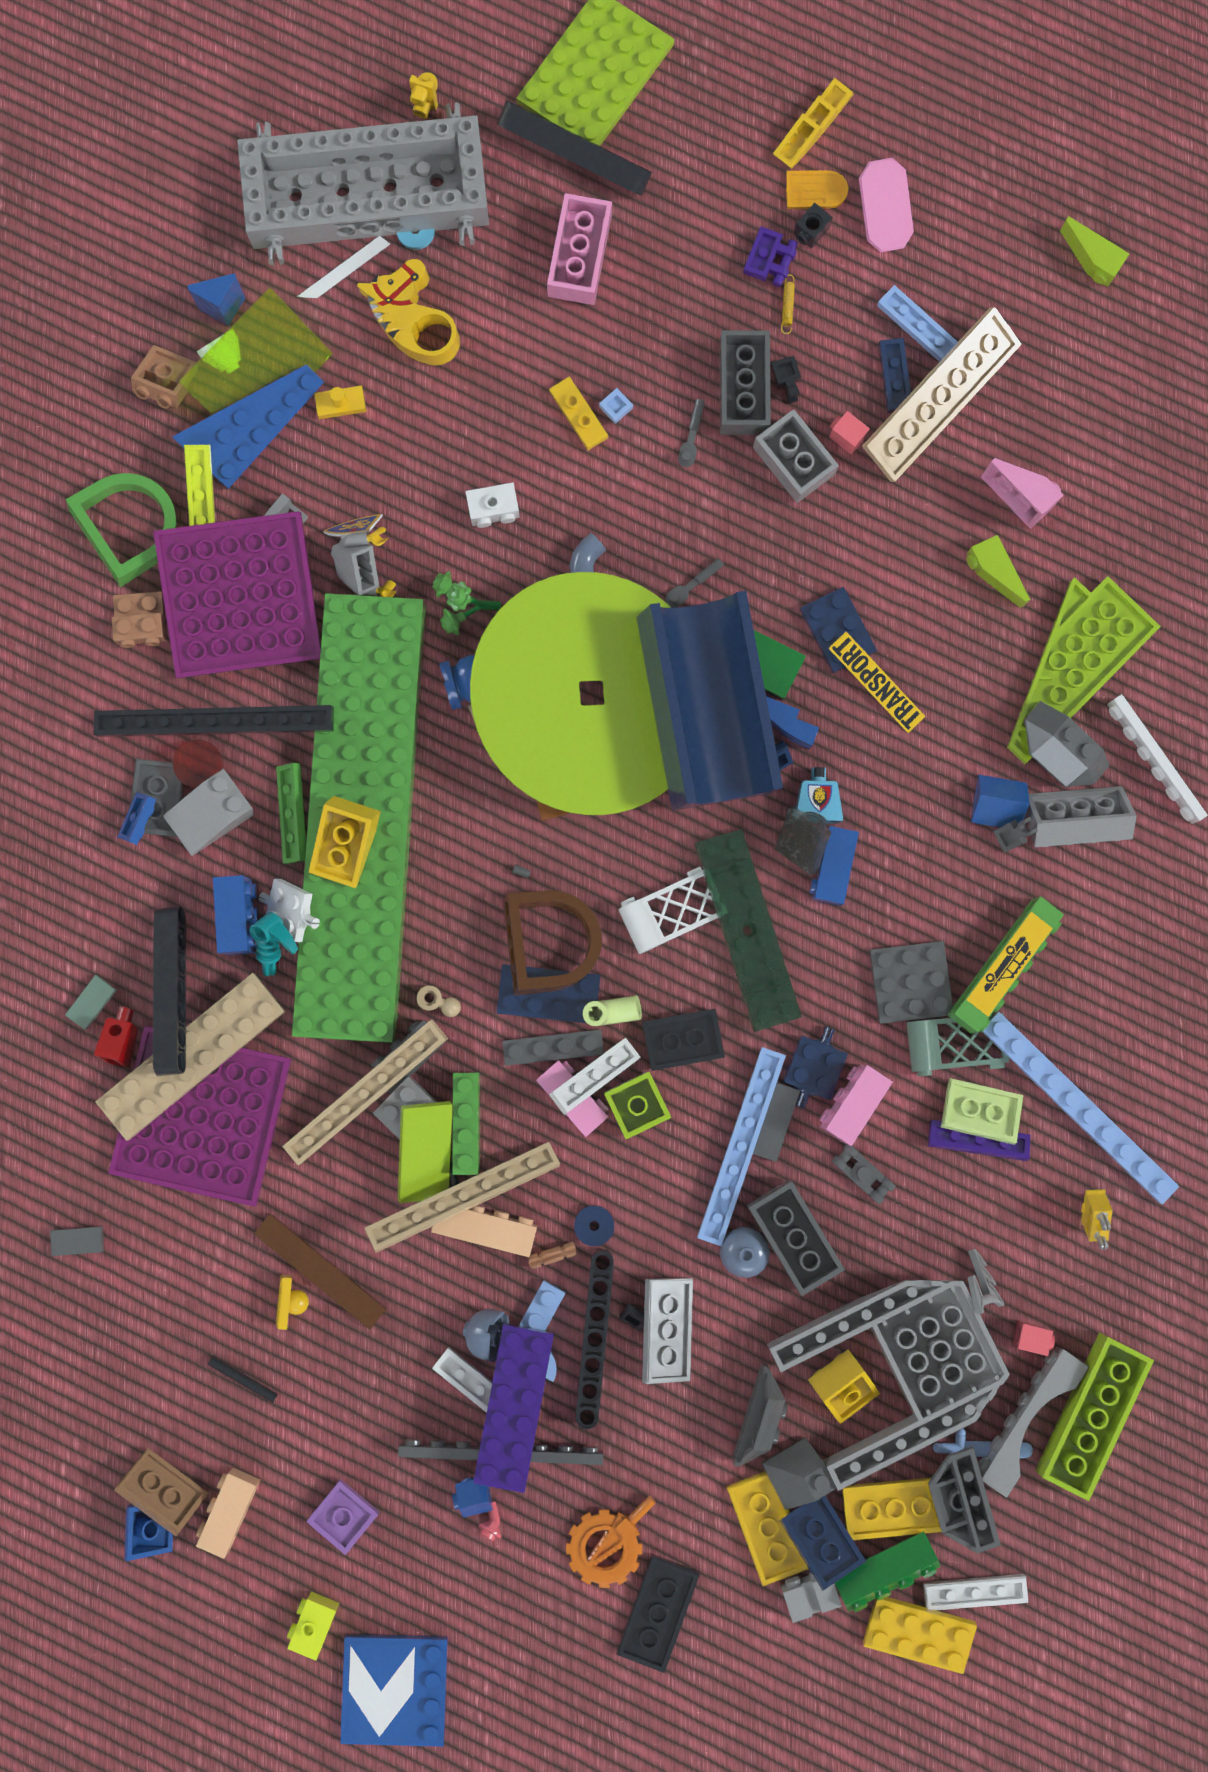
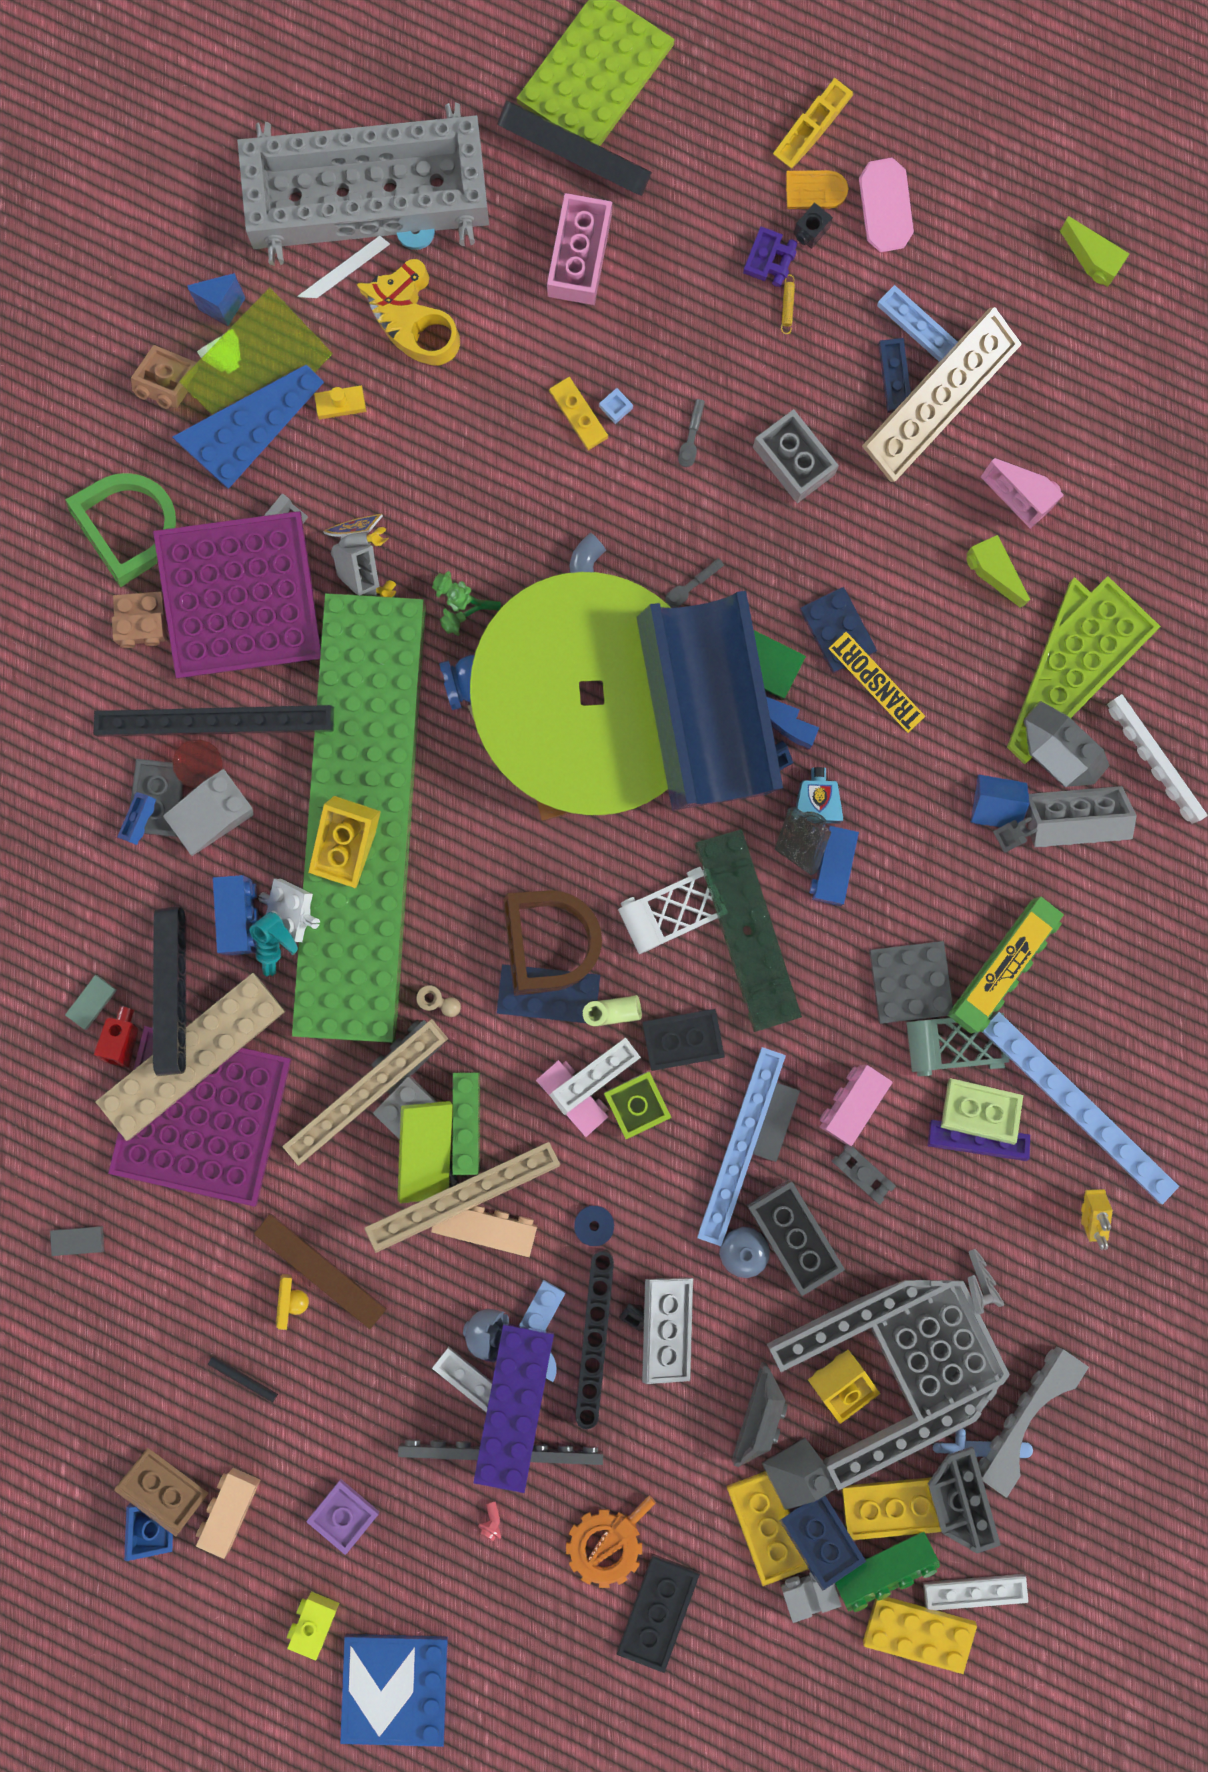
neon yellow tile [184,445,215,526] -> none
bright green plate [276,763,306,864] -> none
yellow hips [409,72,438,119] -> none
blue brick [452,1477,493,1518] -> none
white brick [466,483,520,528] -> none
dark grey plate [502,1030,604,1066] -> none
dark grey piece [512,864,530,878] -> none
nougat axle [528,1242,577,1269] -> none
dark grey brick [719,330,771,435] -> none
black plate [771,356,801,404] -> none
dark blue plate [783,1026,848,1109] -> none
coral brick [829,411,870,455] -> none
coral brick [1012,1320,1055,1356] -> none
lime brick [1035,1332,1154,1501] -> none

